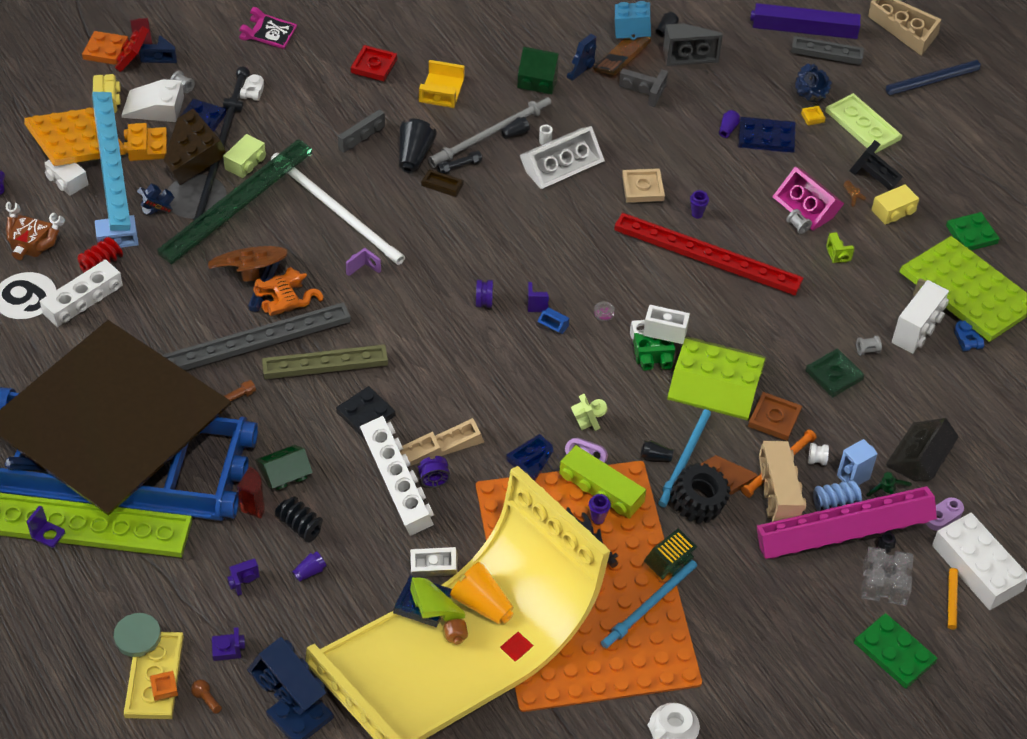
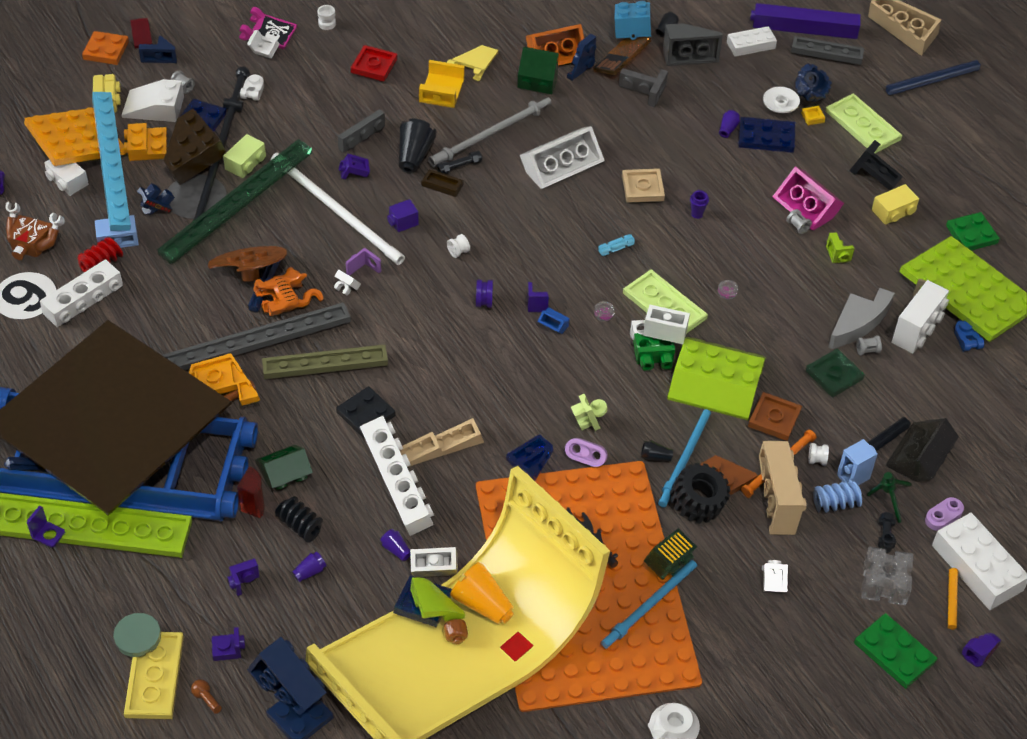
red plate [115,26,149,72] -> none
orange plate [150,671,178,701] -> none
dark purple wheel [418,456,450,488] -> none
black cone [501,116,530,139] -> none
white hinge [539,125,553,145] -> none
lime brick [559,445,646,519] -> none
dark purple cone [589,494,611,524] -> none
red plate [614,212,804,296] -> none
dark pink brick [757,486,937,559] -> none
clear orange bar [844,180,866,207] -> none
none -> light orange wing [189,353,260,406]
none -> white bracket [247,30,279,59]
none -> white wheel [317,5,336,30]
none -> white tile [334,270,361,296]
none -> dark purple bracket [339,154,370,179]
none -> dark purple cone [380,529,411,562]
none -> dark purple brick [387,199,419,232]
none -> light yellow flag [447,45,498,81]
none -> white wheel [447,234,470,258]
none -> orange slope [525,24,584,66]
none -> medium azure axle [598,234,635,256]
none -> yellowish green tile [623,269,708,334]
none -> clear tile [718,280,738,299]
none -> white piece [727,26,777,57]
none -> white bracket [762,560,788,593]
none -> white dish [763,87,800,113]
none -> light grey slope [828,288,895,349]
none -> black axle [867,417,911,451]
none -> dark purple rock [962,633,1002,667]

